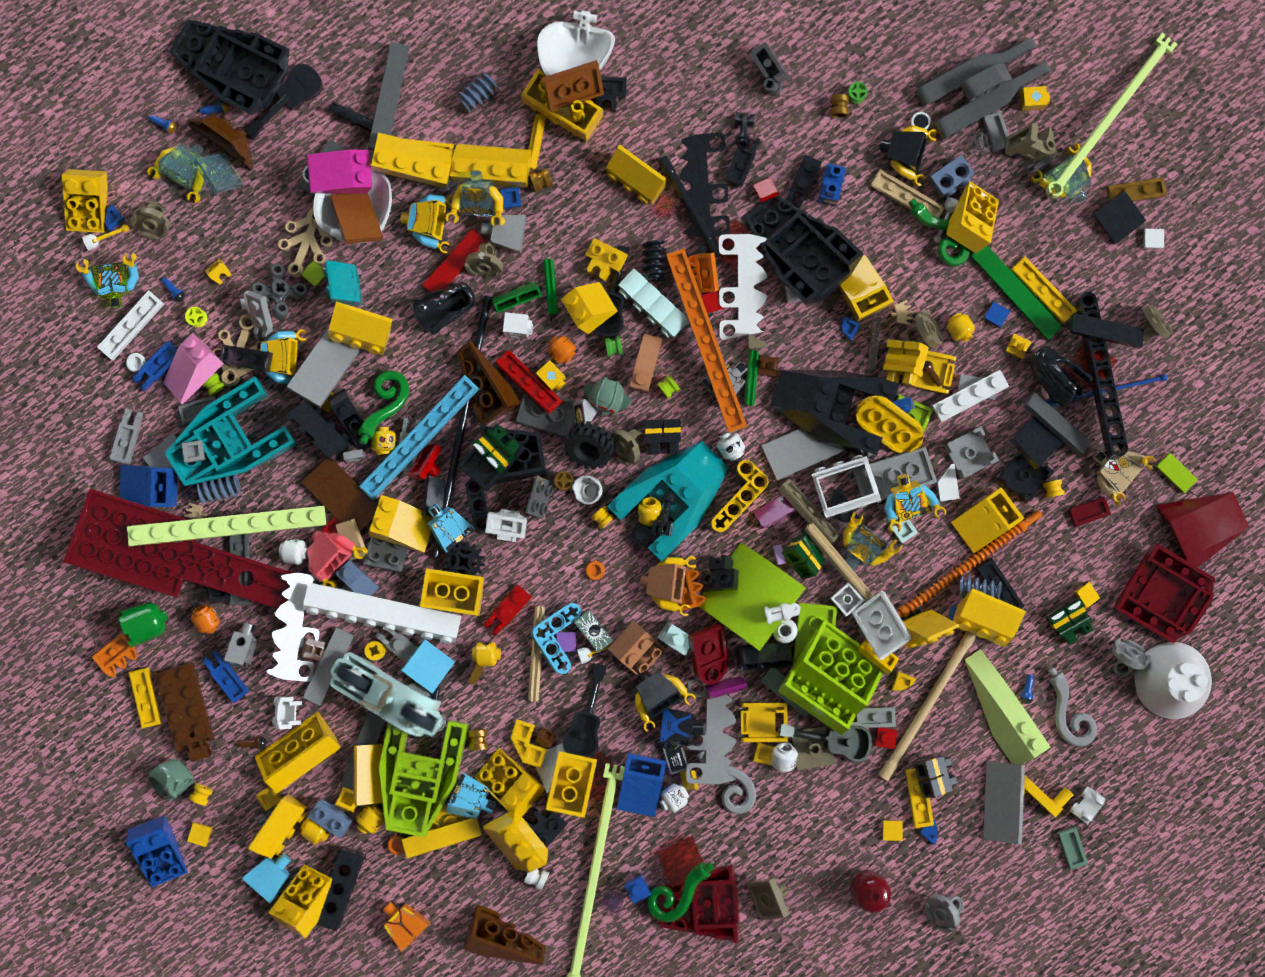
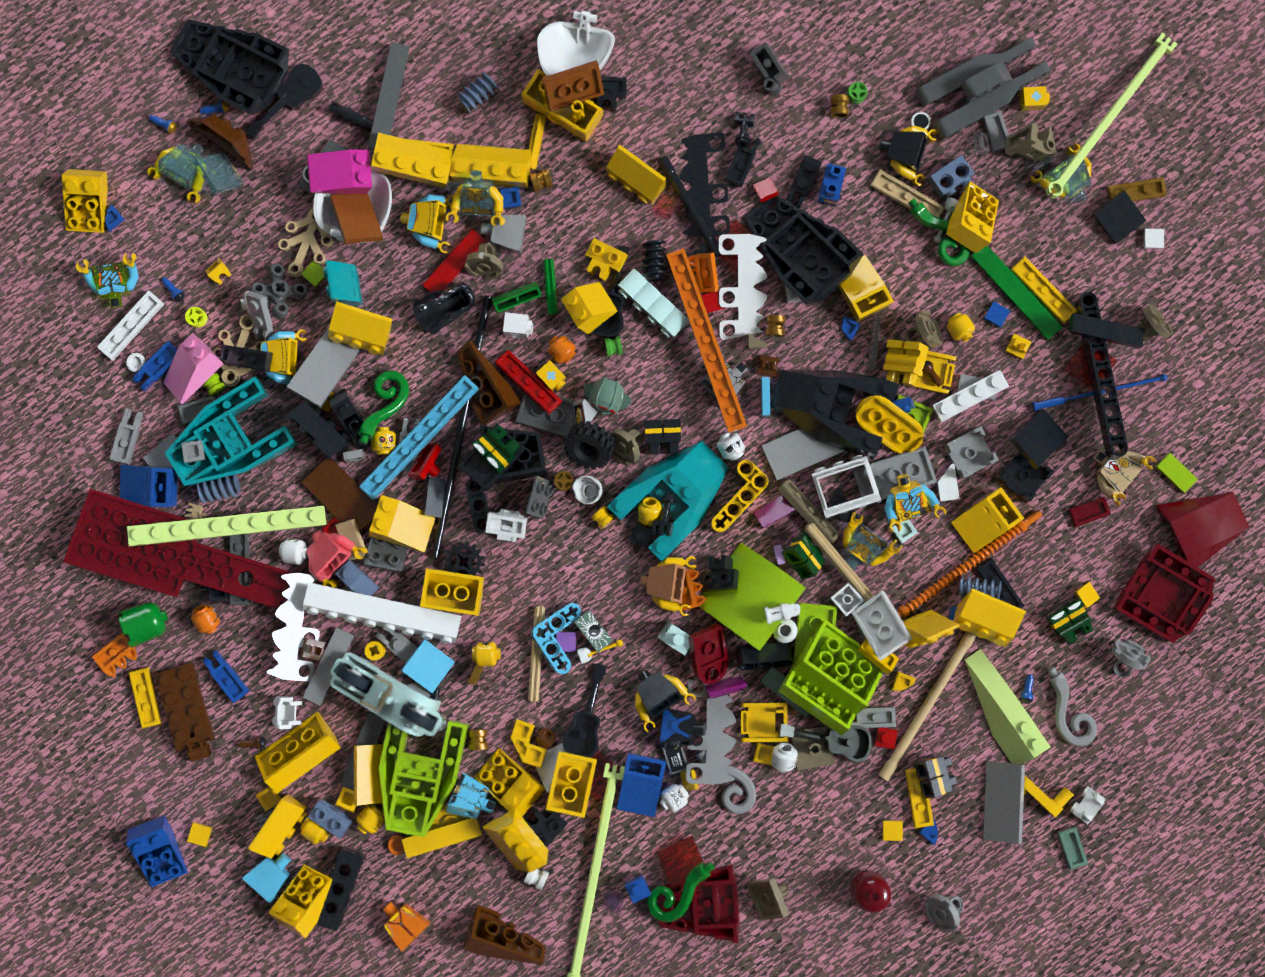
hinge [82,225,129,251] -> none
dark tan tile [130,202,170,240] -> none
sand green piece [148,759,194,801] -> none
yellow wheel [188,783,213,806] -> none
light grey torso [224,623,257,670] -> none
medium azure torso [428,503,475,552] -> none
red hinge [483,585,532,636] -> none
orange tile [586,561,605,580] -> none
nougat slope [608,620,666,677] -> none
nougat slope [630,334,662,394] -> none
lime wheel [657,375,680,399] -> none
green axle [744,350,759,406] -> none
tan piece [891,300,913,326] -> none
dark grey tile [1024,392,1091,456] -> none
black hair [1029,346,1092,407] -> none
yellow wheel [1043,479,1065,498] -> none
white cone [1134,642,1212,719] -> none
none -> medium azure tile [761,377,770,417]
none -> pearl gold wheel [766,315,786,337]

